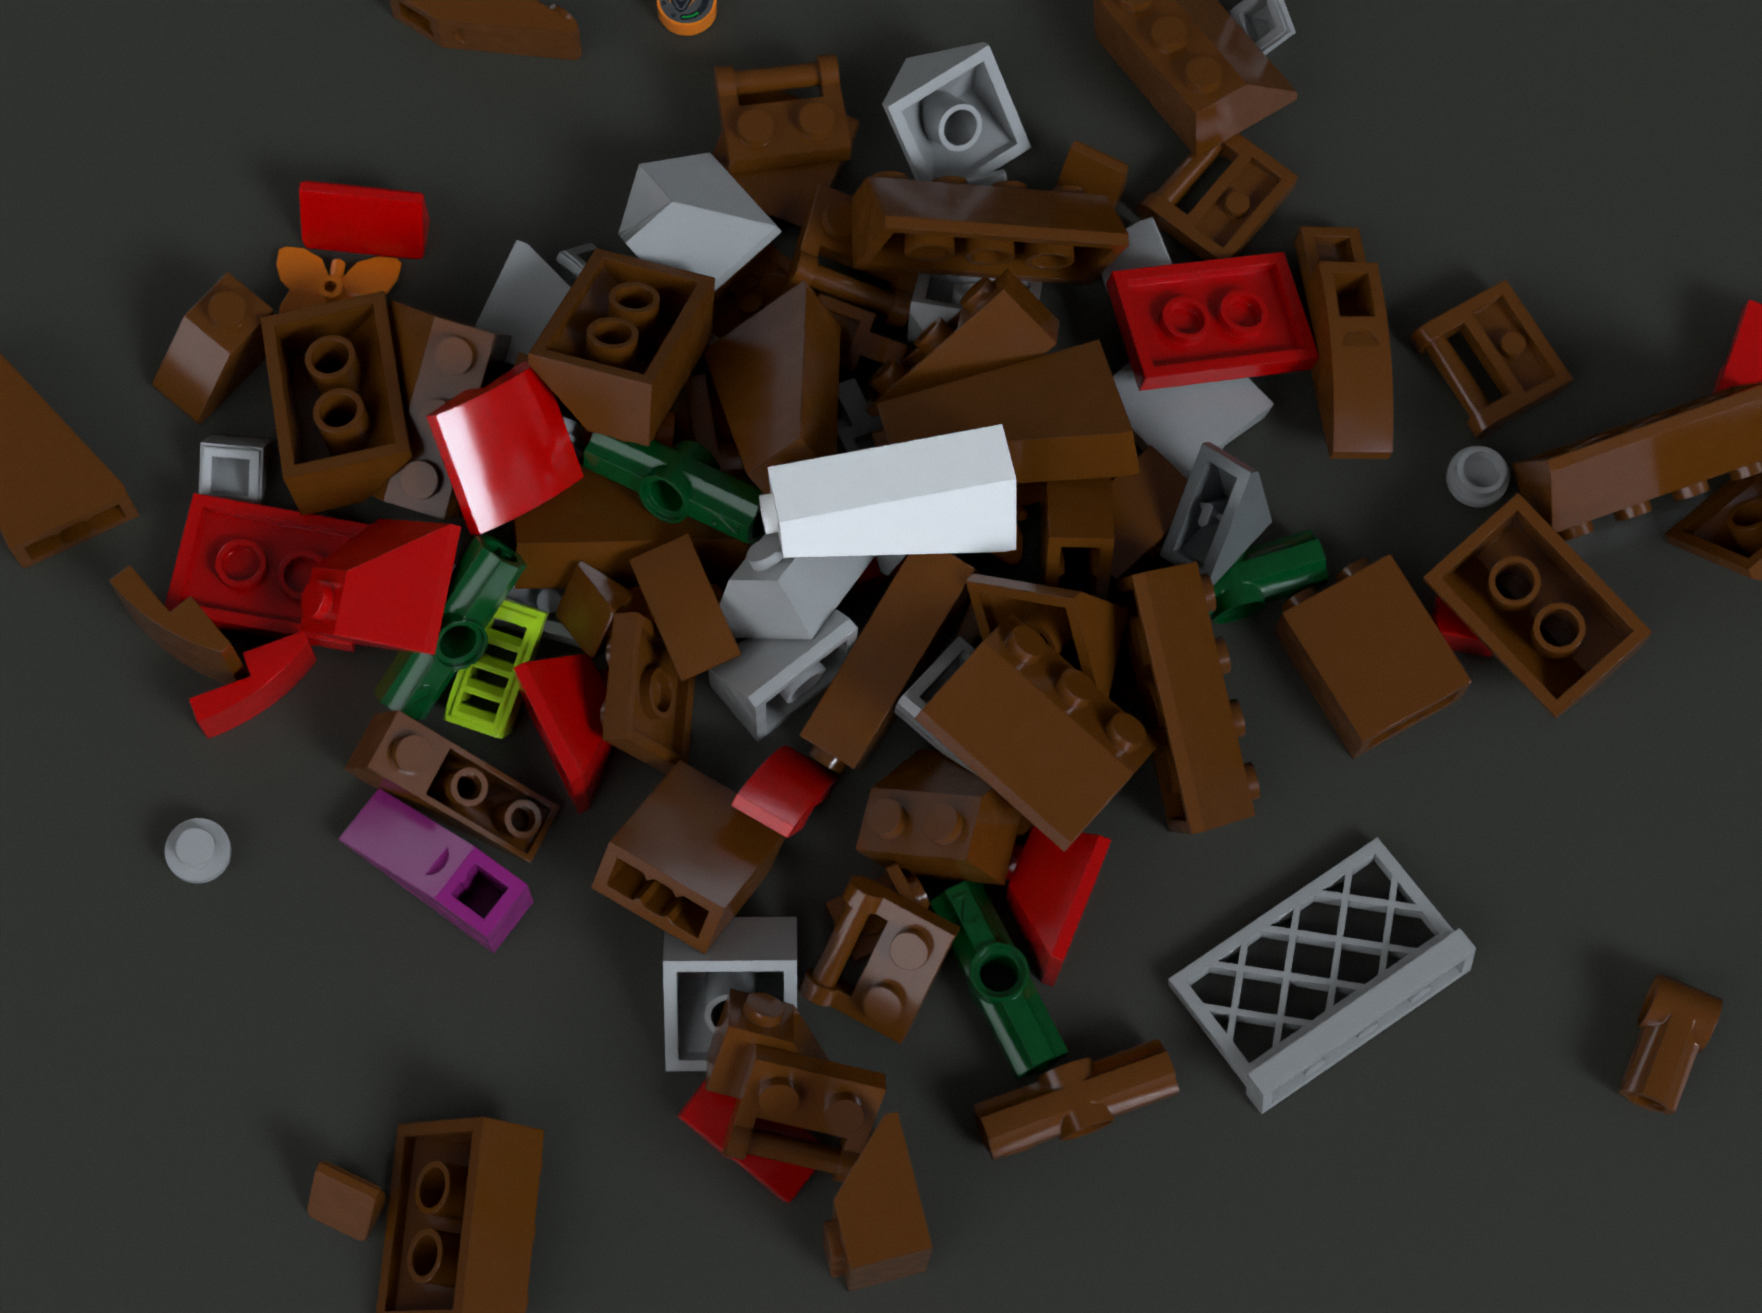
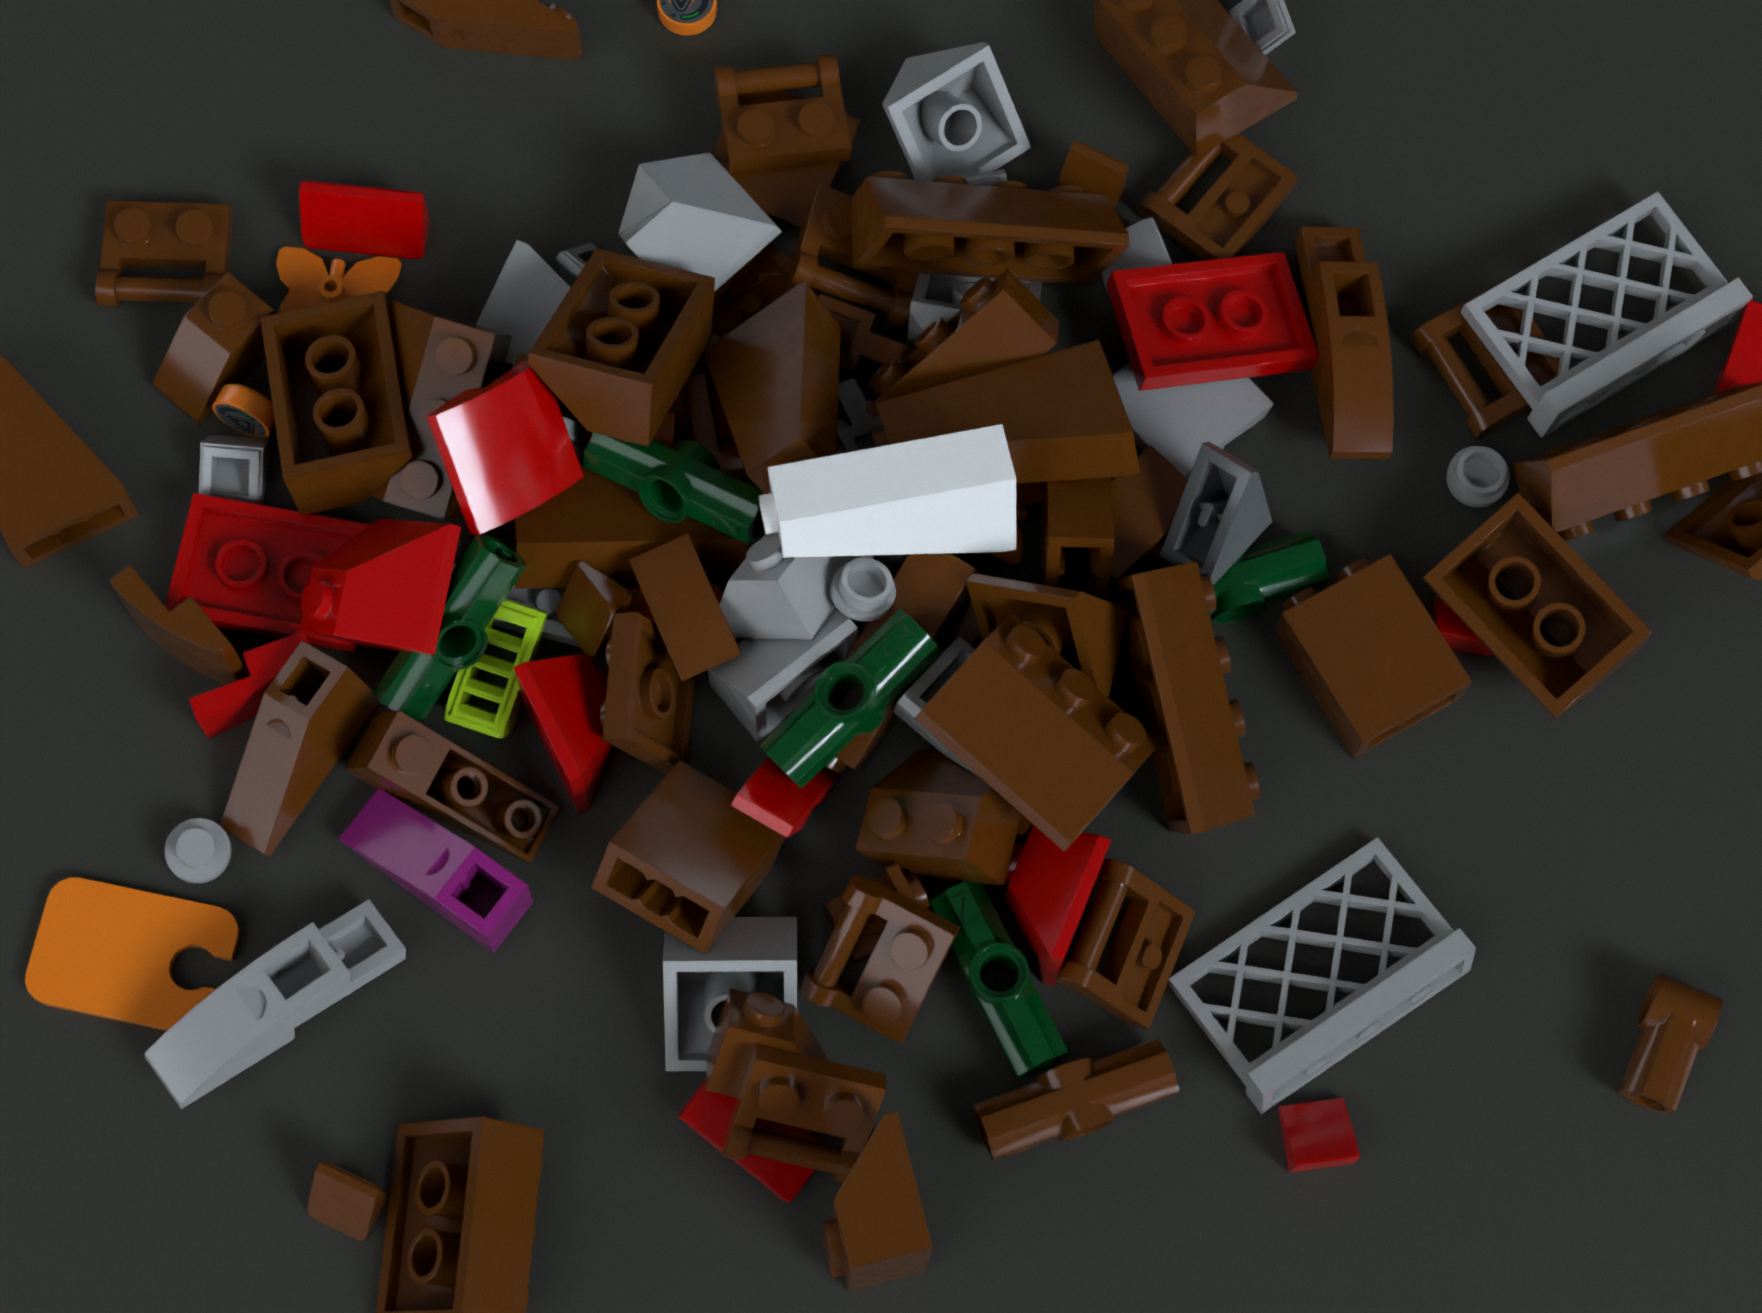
none -> orange piece [25,877,240,1031]
none -> reddish brown plate [95,200,234,307]
none -> light grey slope [144,899,406,1109]
none -> orange tile [212,384,275,438]
none -> reddish brown slope [220,641,379,858]
none -> dark green piece [760,608,942,789]
none -> light grey plate [830,557,896,622]
none -> reddish brown plate [1056,859,1196,1030]
none -> red slope [1278,1097,1360,1173]
none -> light grey fence [1460,191,1753,438]

